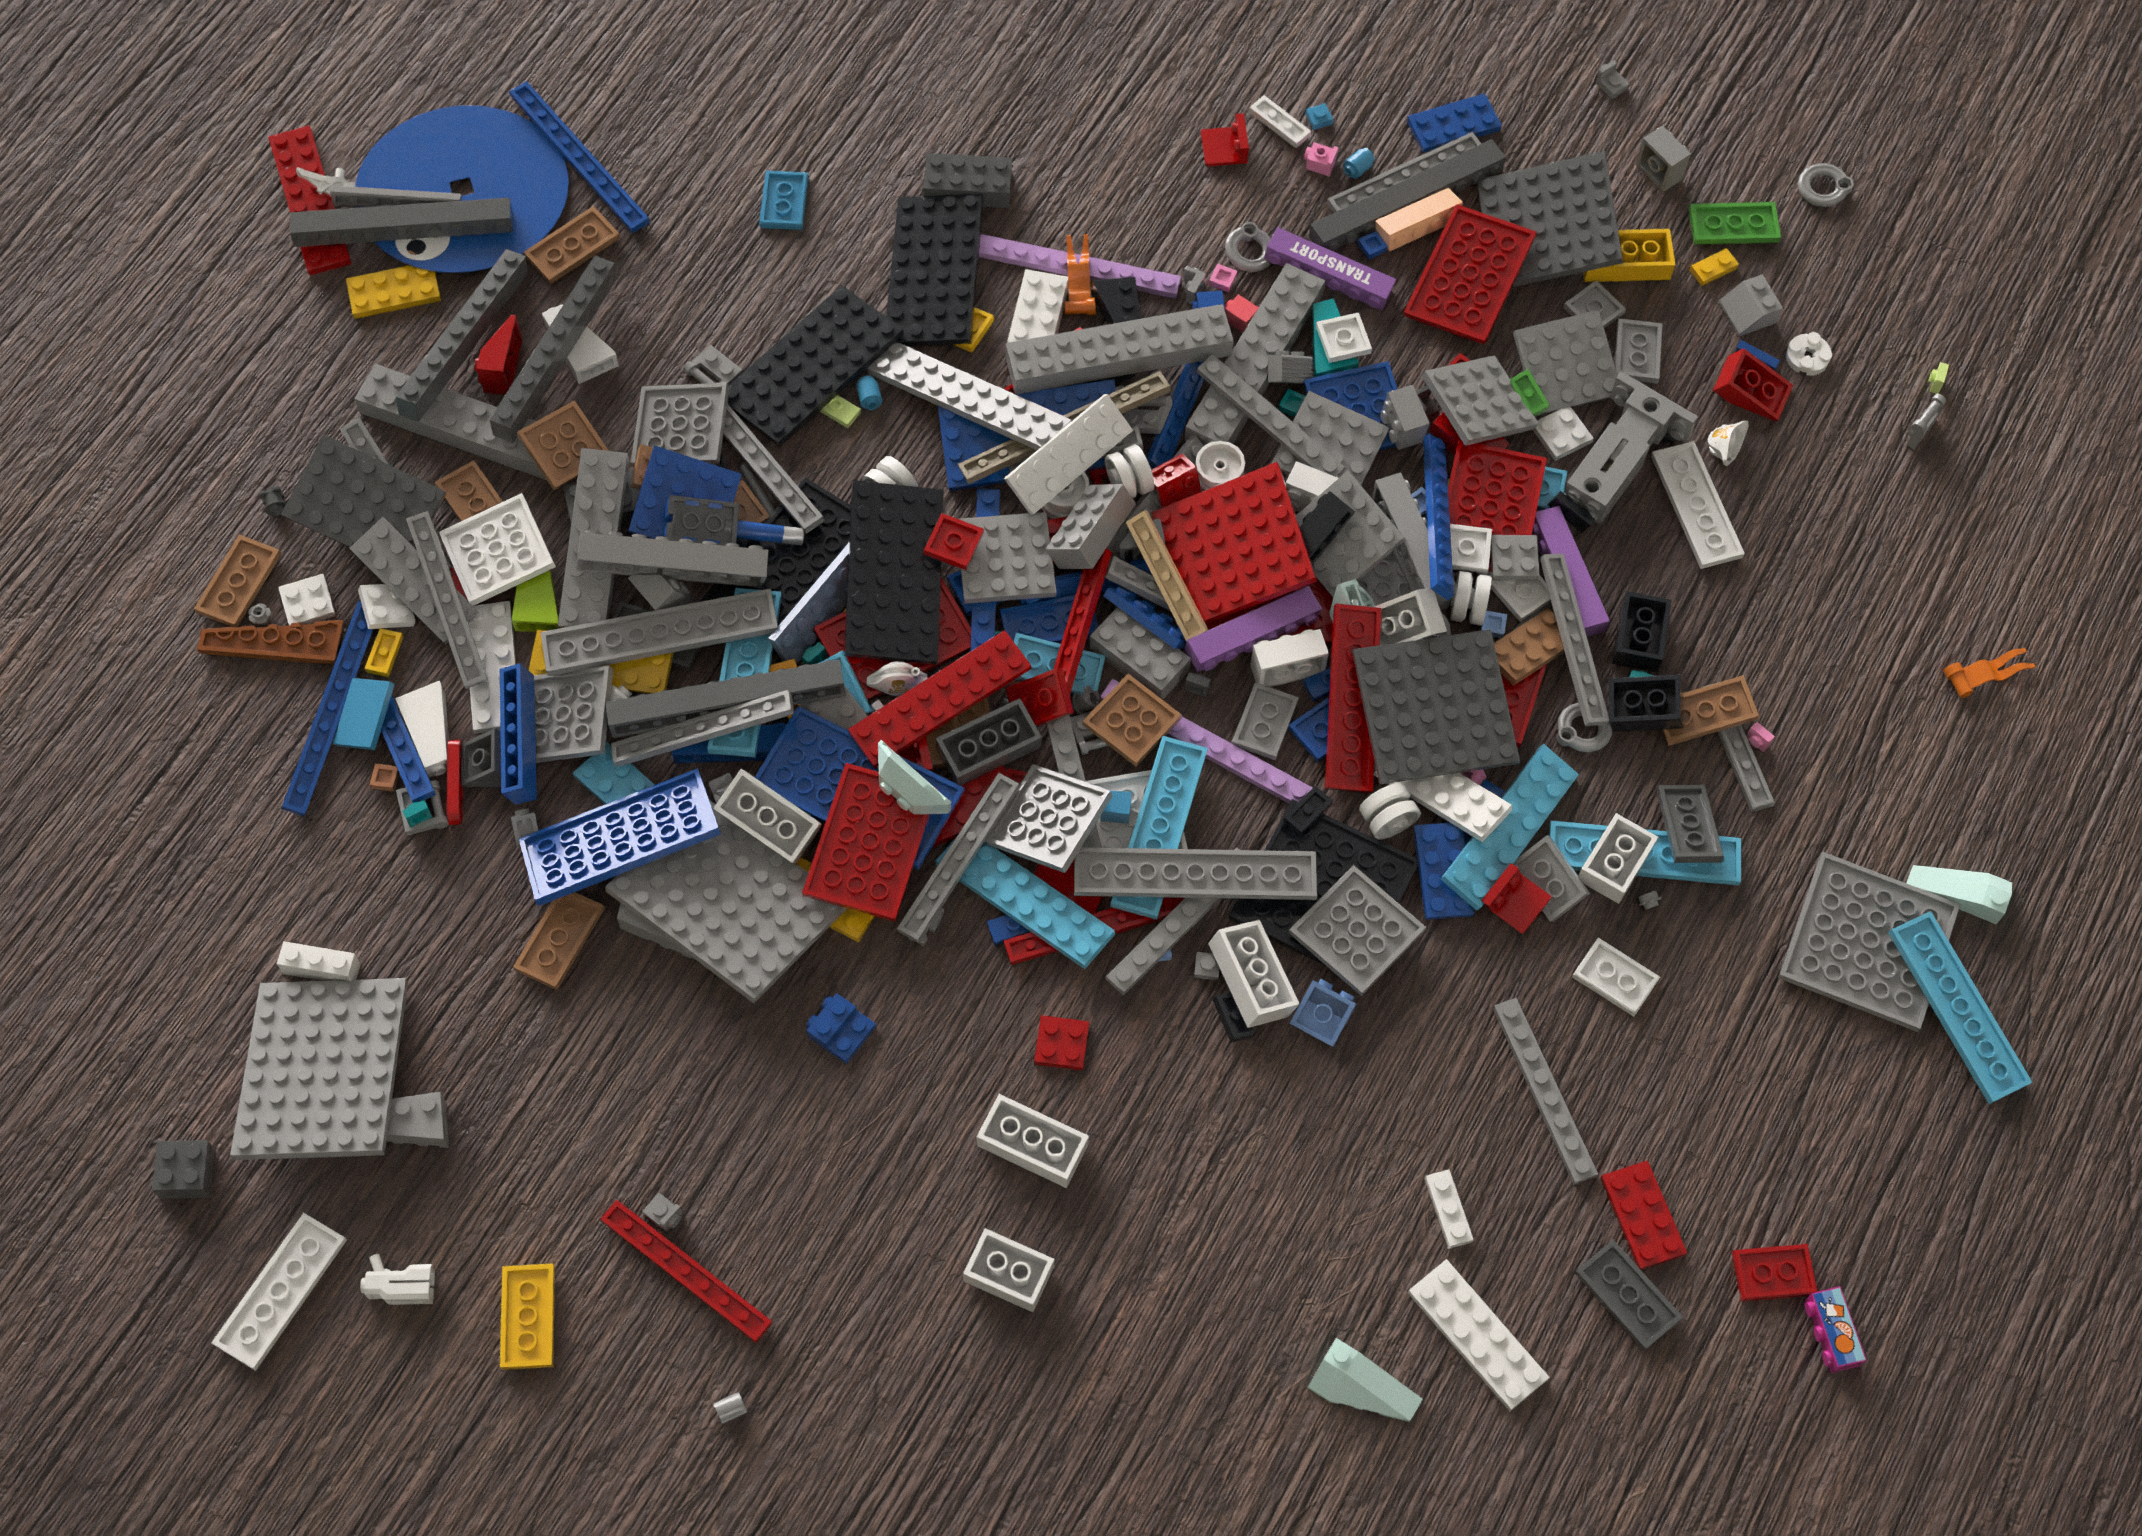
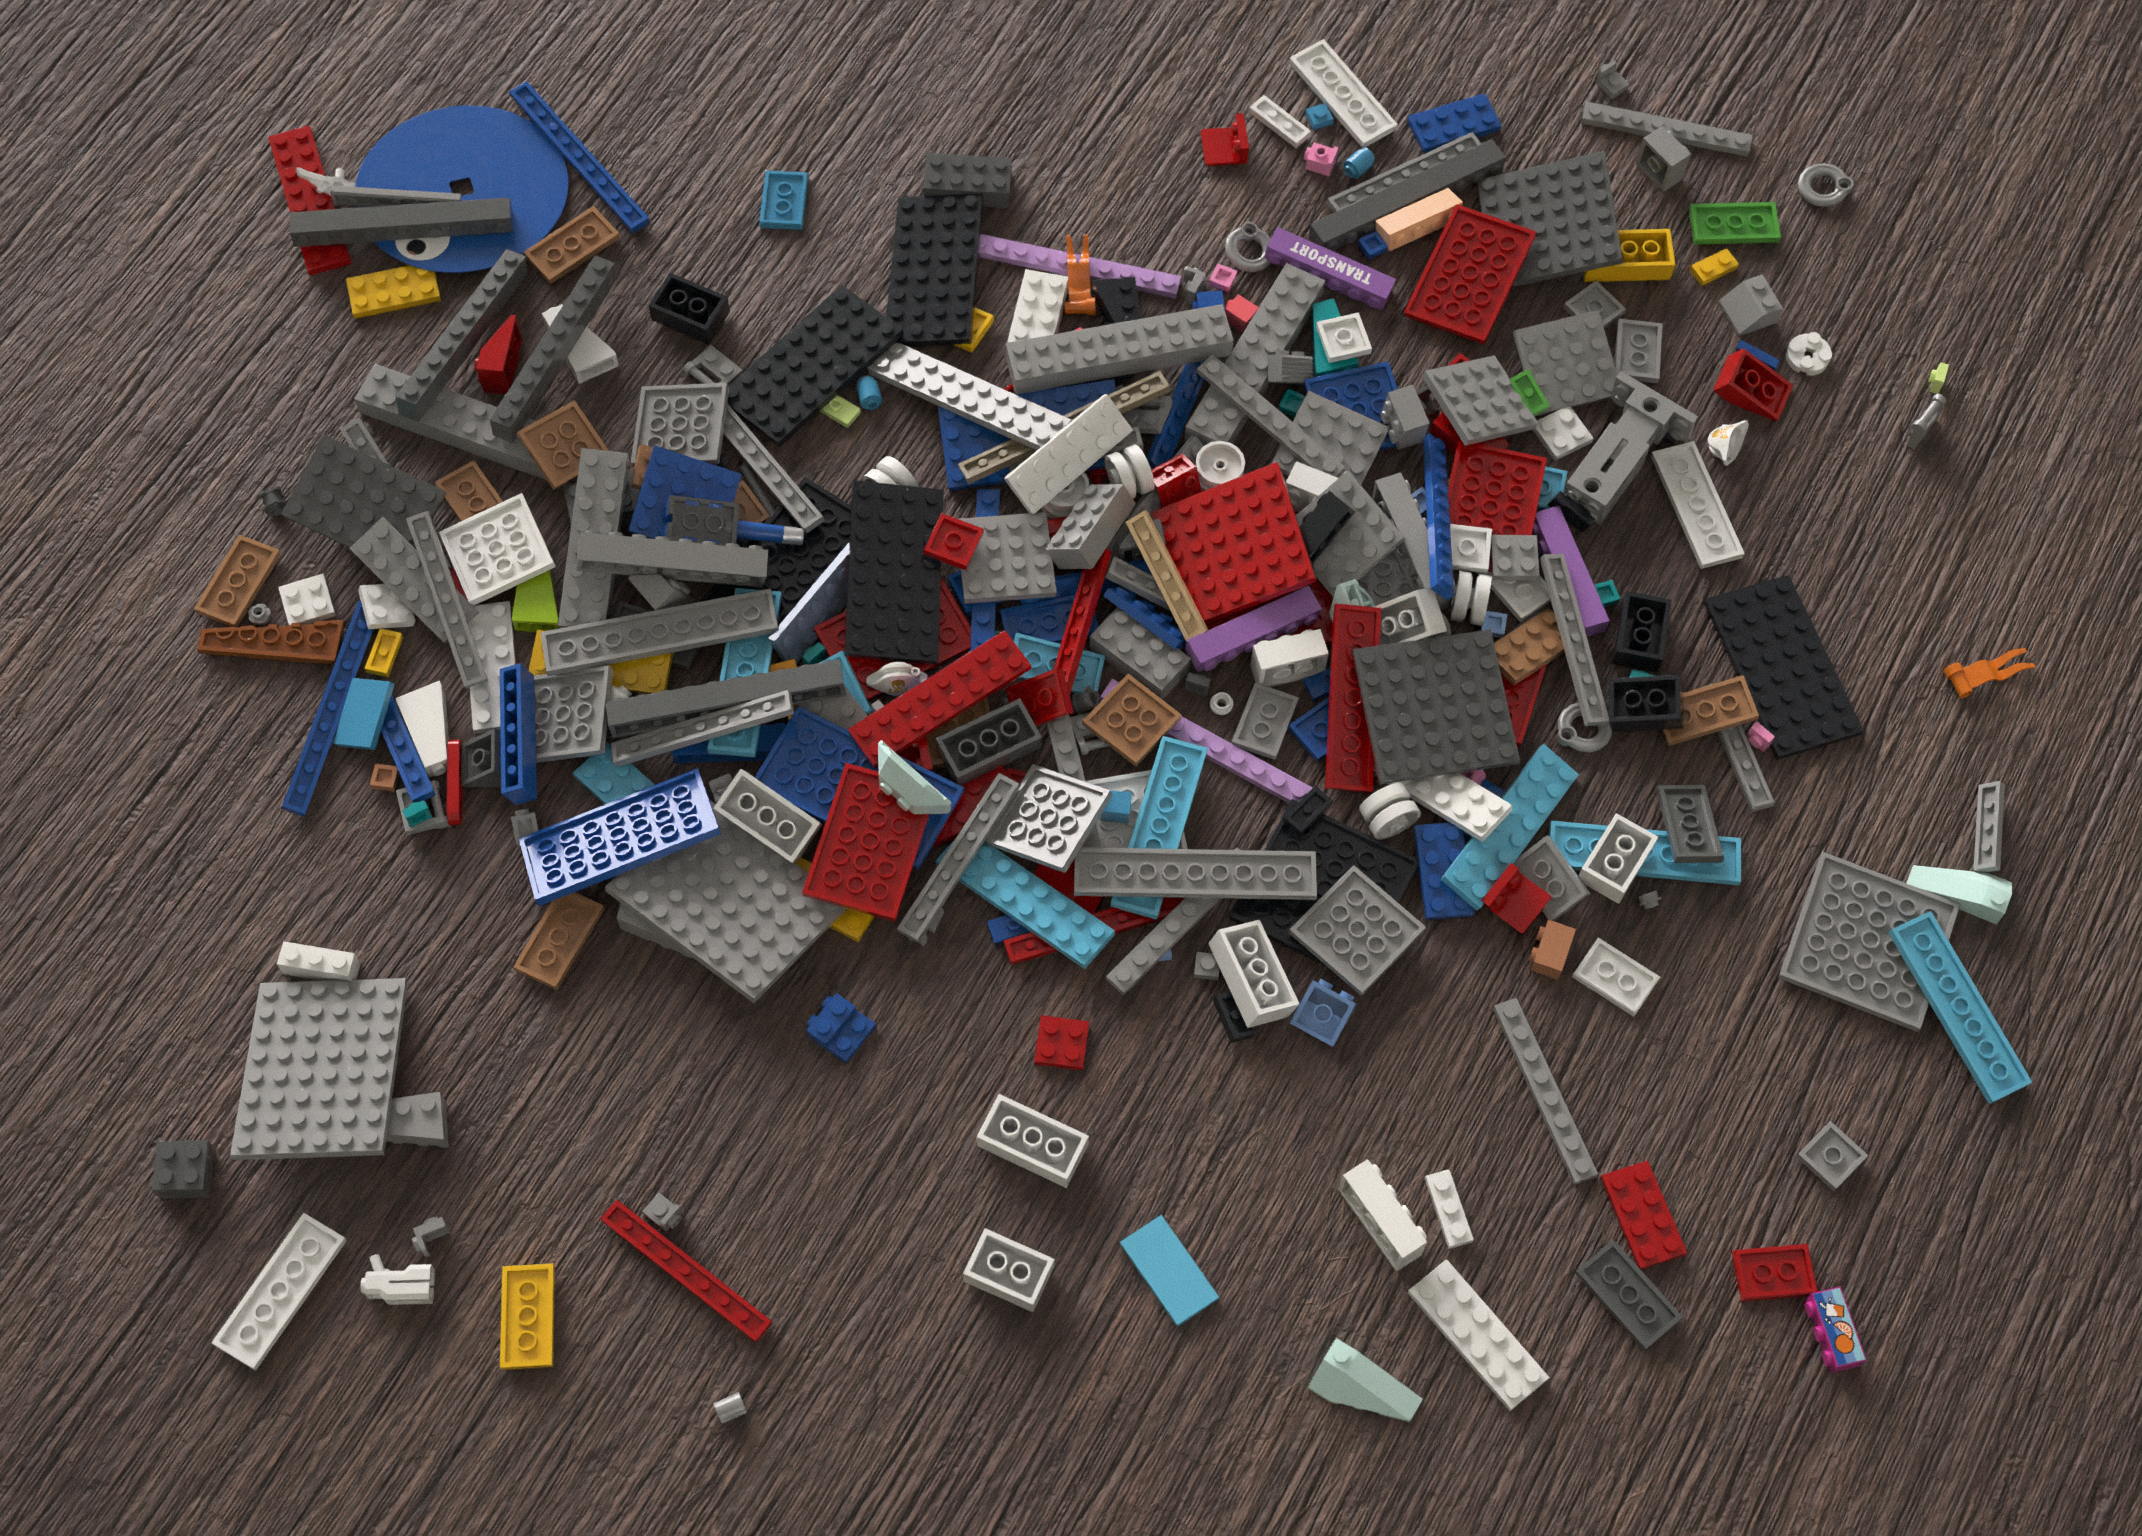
none -> light grey bracket [412,1217,450,1257]
none -> black brick [648,273,730,344]
none -> medium azure tile [1120,1215,1219,1327]
none -> white plate [1210,692,1233,715]
none -> white plate [1289,39,1398,148]
none -> white brick [1338,1159,1427,1272]
none -> nougat brick [1529,919,1576,980]
none -> light grey plate [1581,101,1752,157]
none -> teal plate [1594,580,1621,607]
none -> black plate [1703,575,1864,760]
none -> light grey plate [1796,1121,1869,1191]
none -> light grey plate [1974,781,2005,873]

